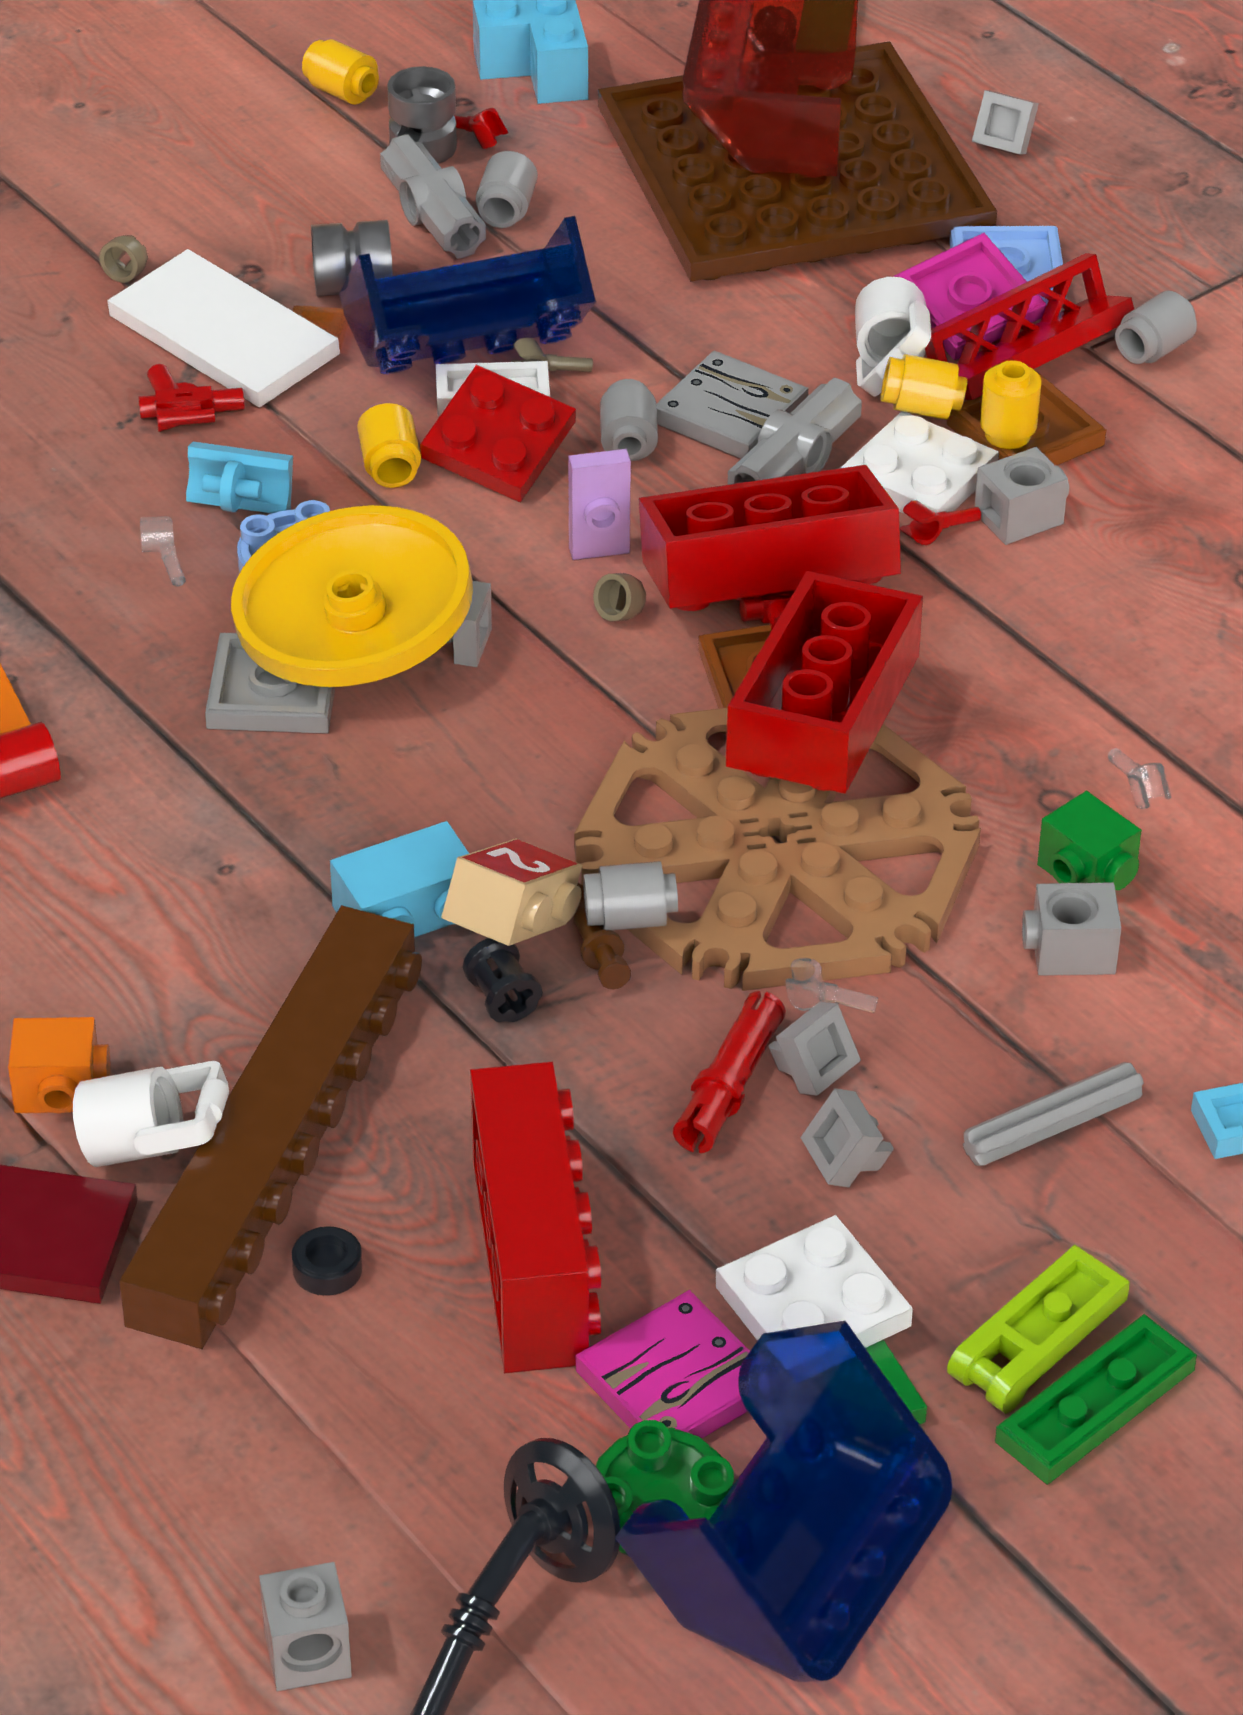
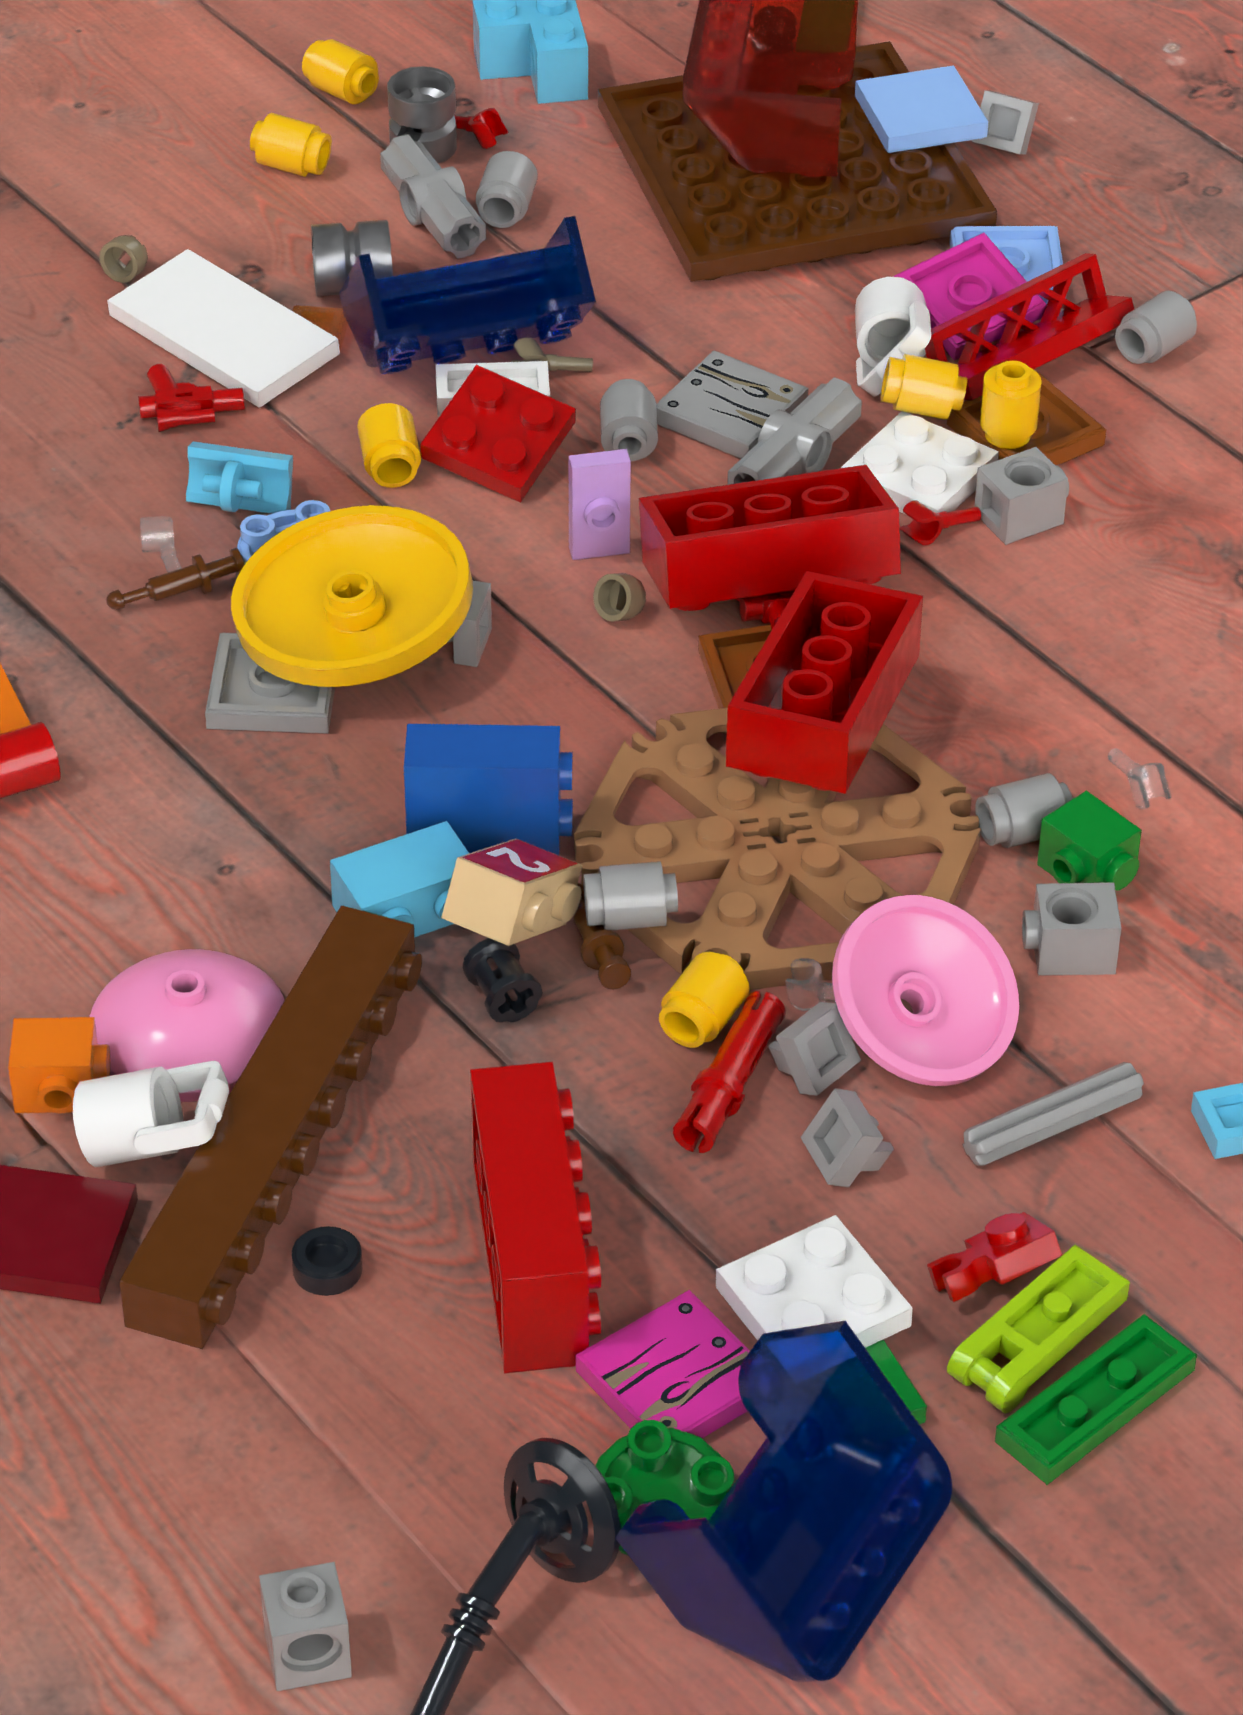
none -> bright pink dish [90,949,285,1102]
none -> reddish brown piece [106,548,244,610]
none -> yellow brick [250,113,332,177]
none -> blue brick [404,724,573,855]
none -> yellow brick [659,952,750,1048]
none -> bright pink dish [832,895,1019,1086]
none -> light blue tile [855,65,988,153]
none -> red plate [927,1212,1062,1302]
none -> light grey brick [975,773,1073,848]

